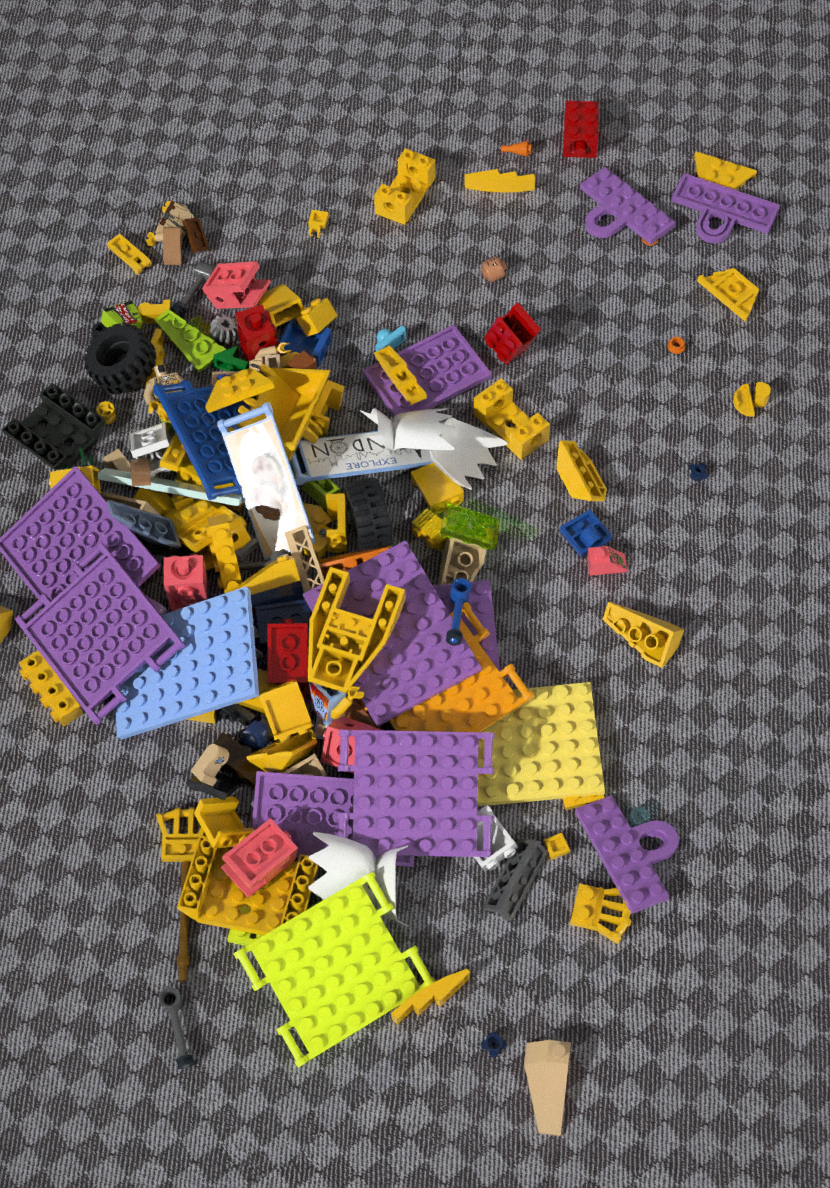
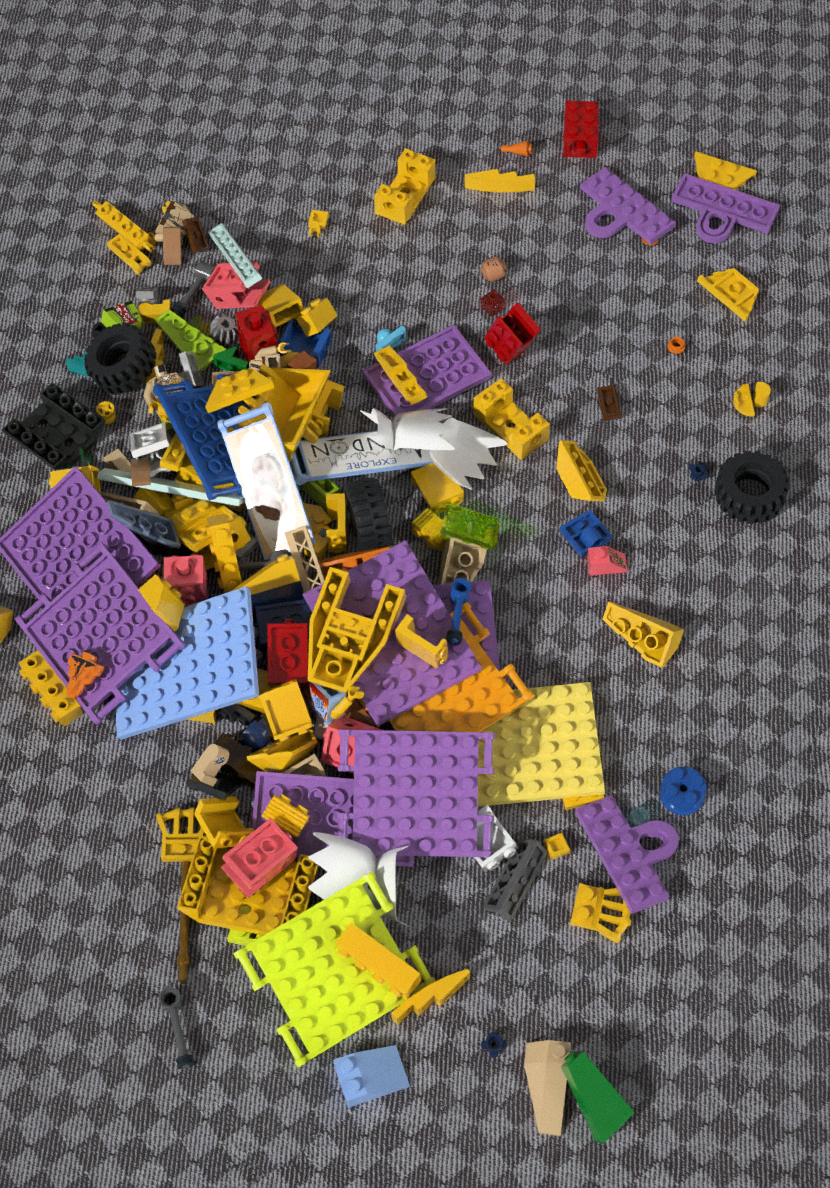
none -> teal panel [66,351,88,377]
none -> orange rock [67,651,105,700]
none -> yellow plate [92,200,155,252]
none -> light grey slope [136,287,159,305]
none -> yellow slope [138,574,185,631]
none -> light grey slope [178,351,204,387]
none -> light aqua tile [208,223,262,288]
none -> yellow brick [262,794,311,838]
none -> light blue slope [333,1045,410,1108]
none -> yellow wedge [335,923,422,1000]
none -> yellow panel [395,614,449,669]
none -> clear red plate [480,289,505,317]
none -> green slope [561,1051,635,1144]
none -> reddish brown plate [597,385,621,421]
none -> blue wheel [660,767,706,815]
none -> black tyre [715,451,789,524]

